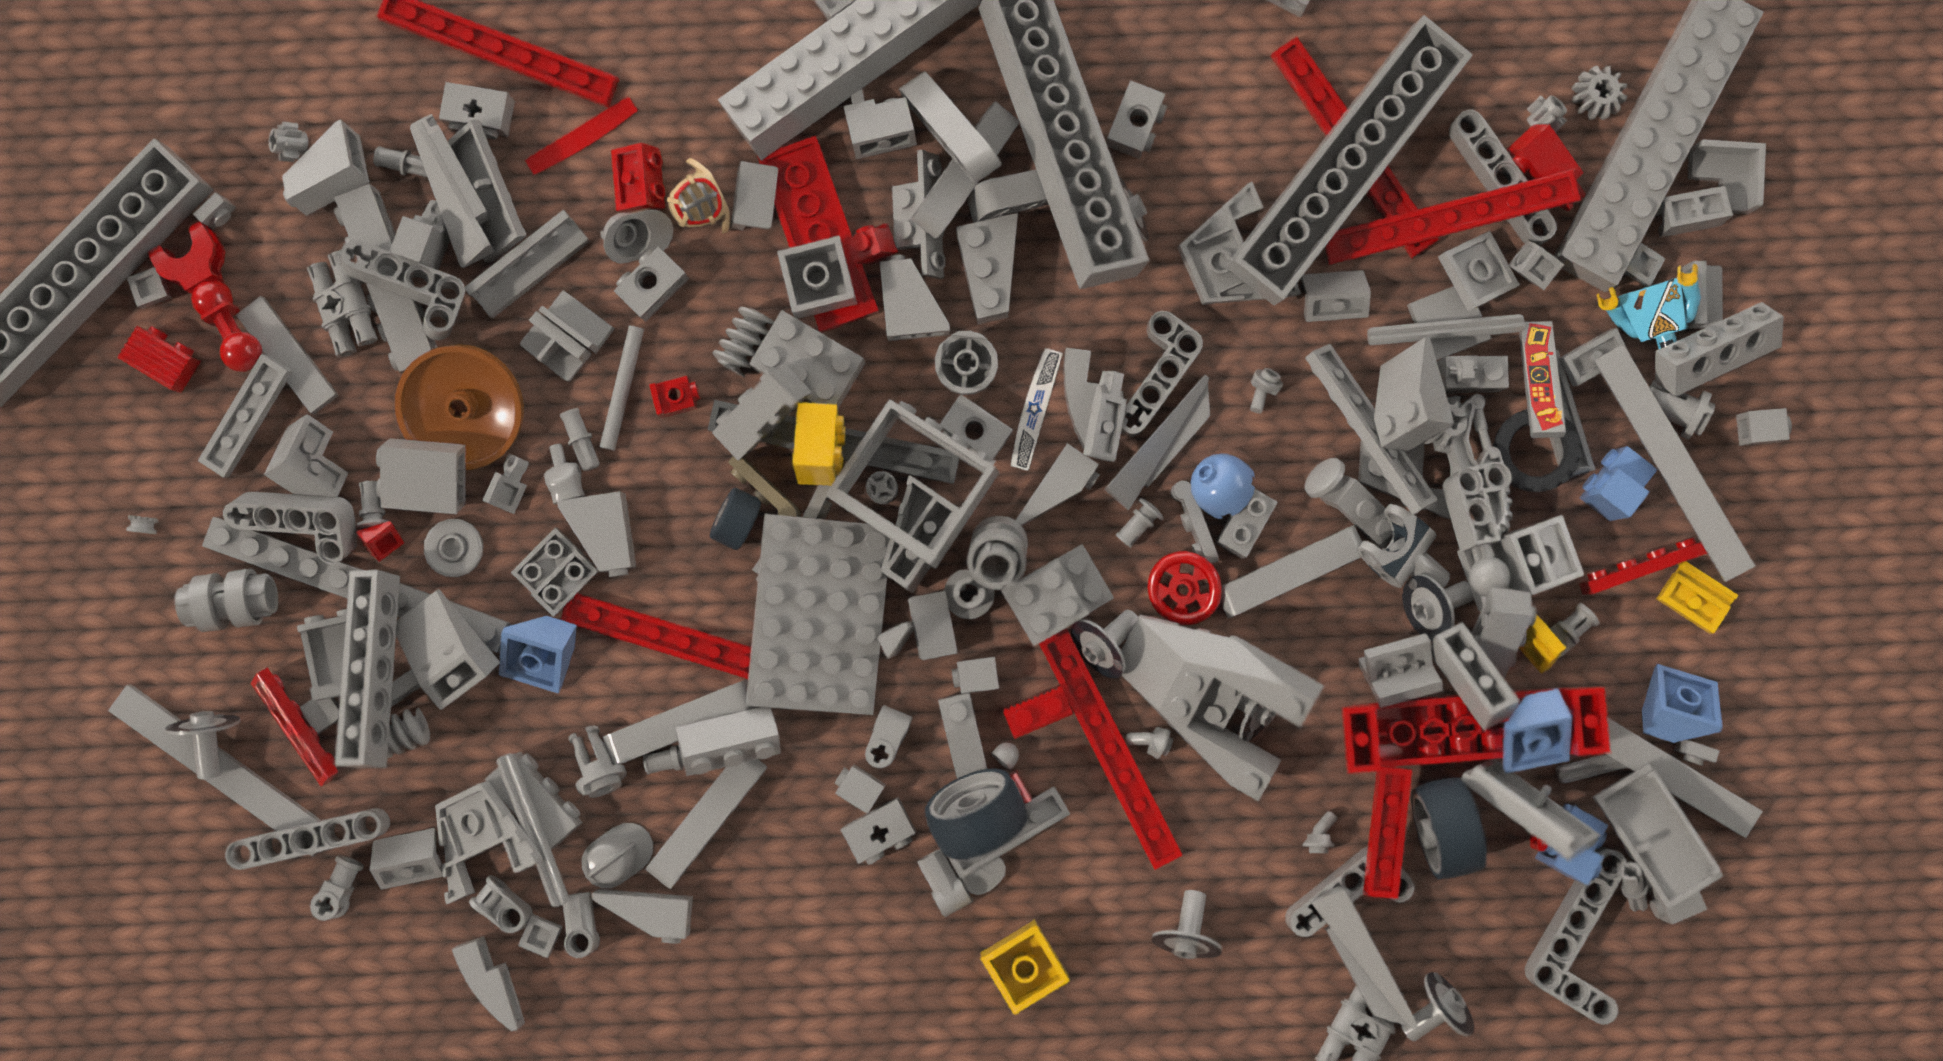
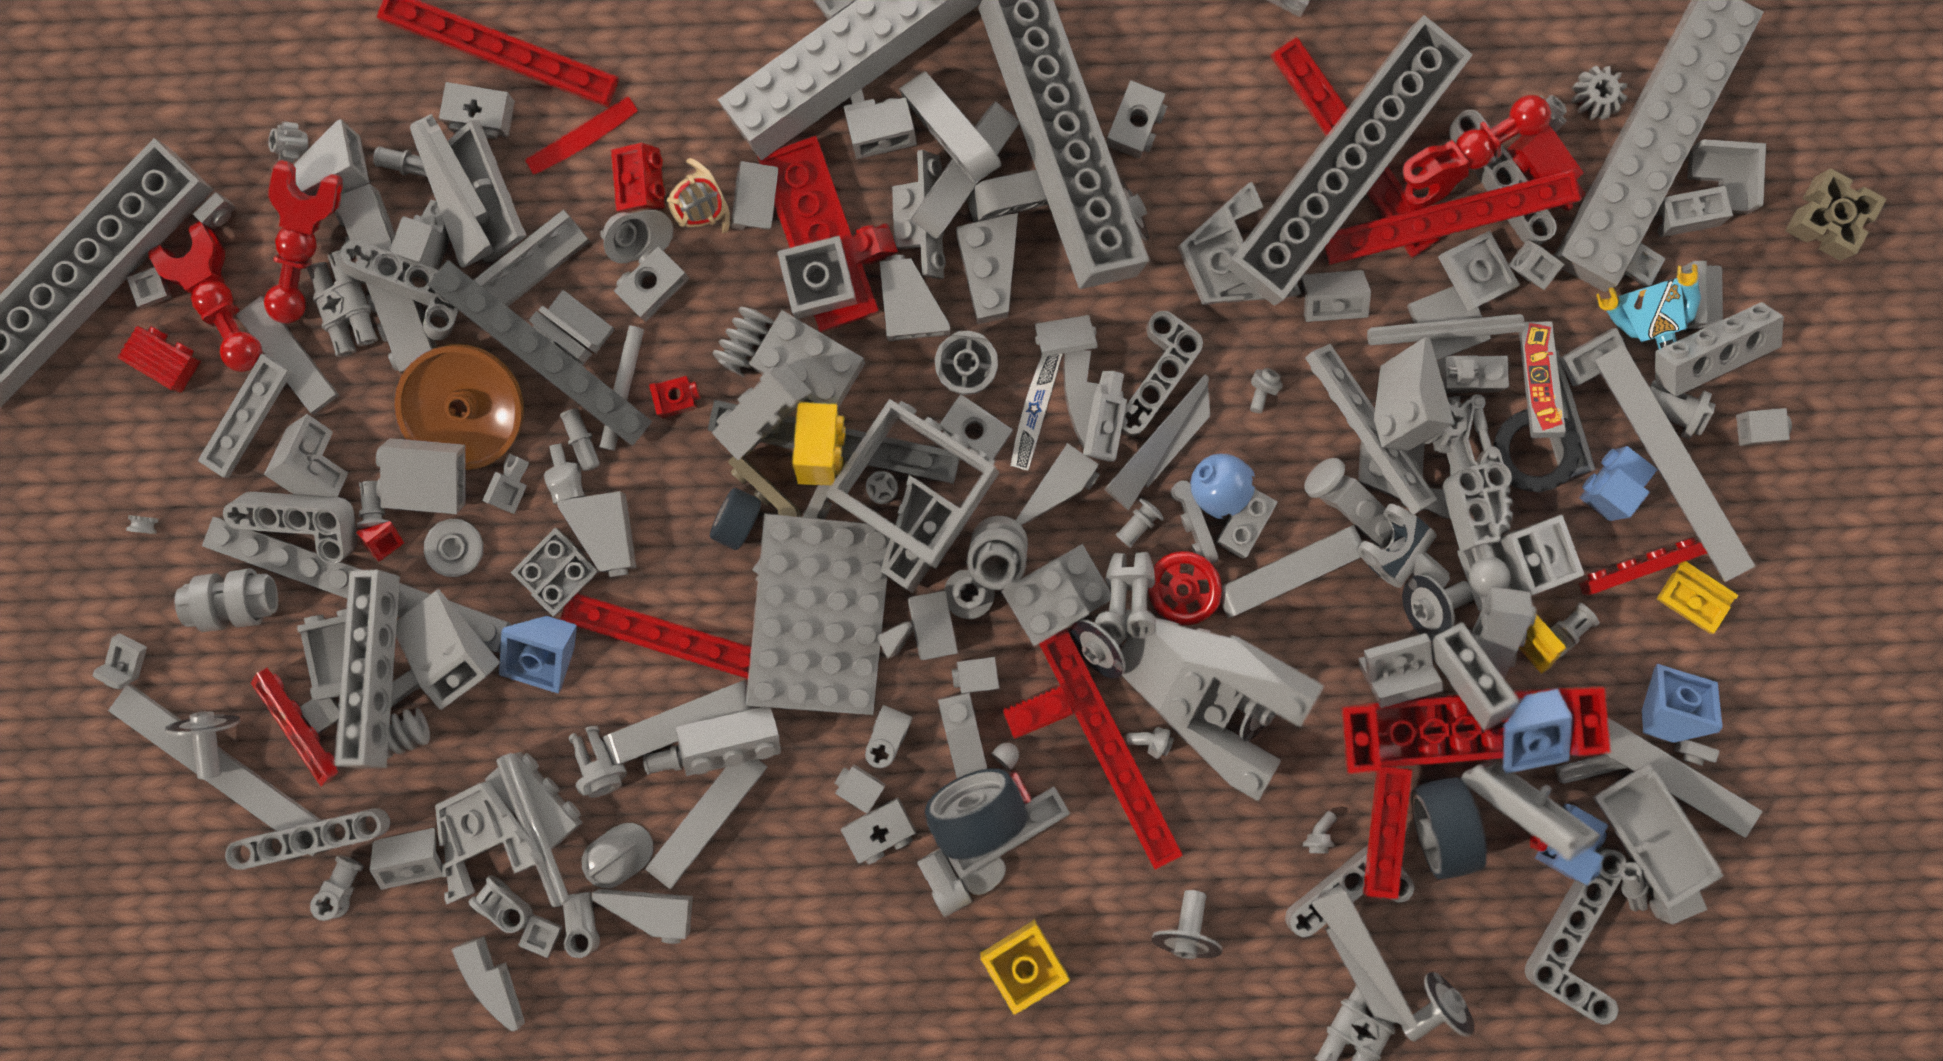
none -> light grey bracket [93,633,147,689]
none -> red piece [264,160,343,324]
none -> dark grey plate [428,260,652,446]
none -> light grey piece [1035,315,1097,357]
none -> light grey piece [1095,552,1156,640]
none -> red piece [1403,95,1552,209]
none -> dark tan brick [1785,168,1887,261]

